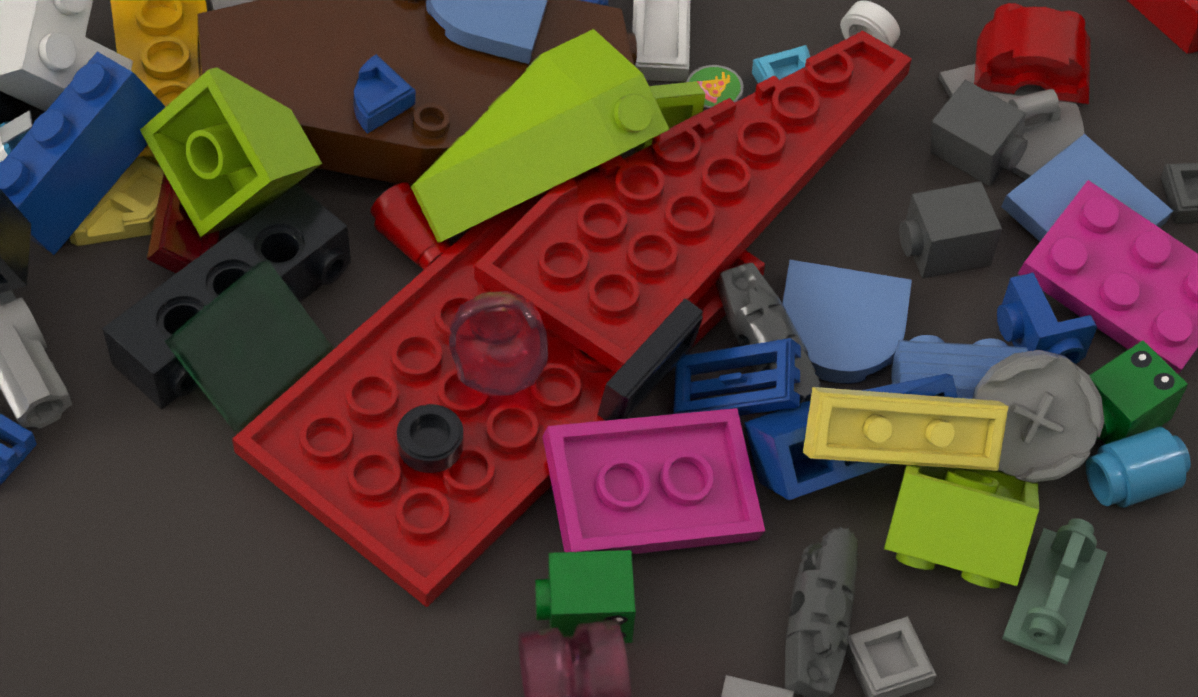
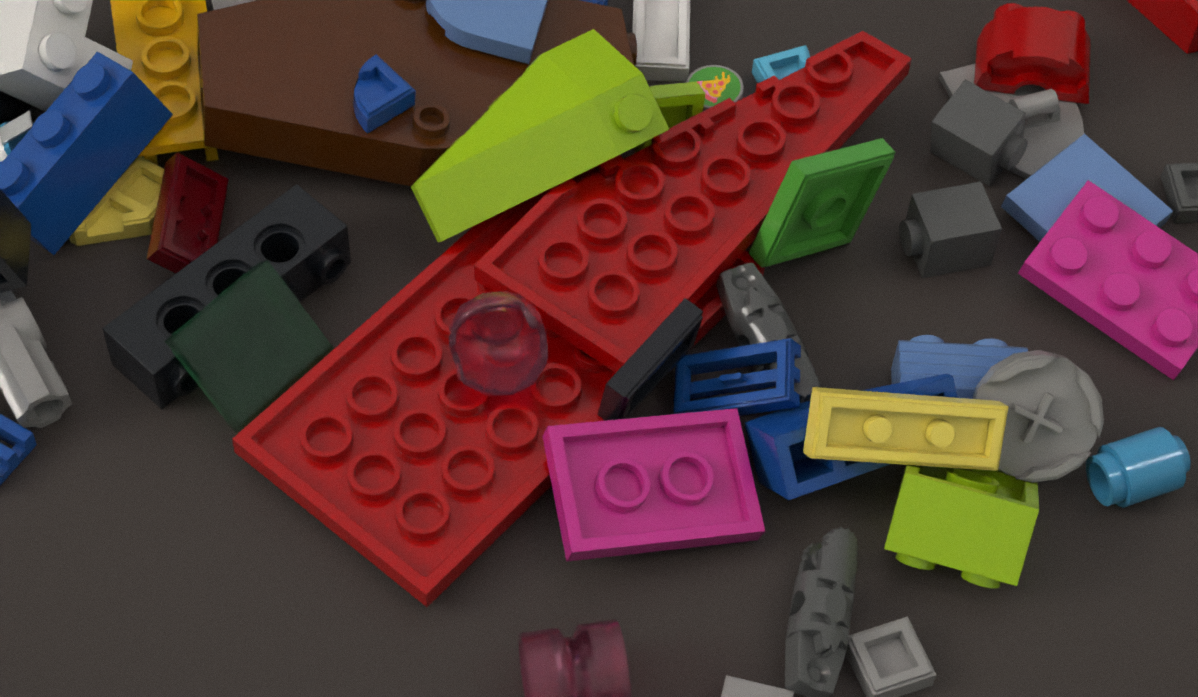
lime slope [140,67,322,237] -> none
red cone [370,182,451,270] -> none
black tile [397,404,464,473] -> none
green brick [535,550,636,646] -> none
medium blue tile [782,260,912,383] -> none
white tile [841,1,900,47] -> none
blue bracket [997,273,1097,364] -> none
sand green hinge [1002,518,1107,665] -> none
green brick [1089,340,1188,444] -> none
none -> bright green tile [749,138,896,268]

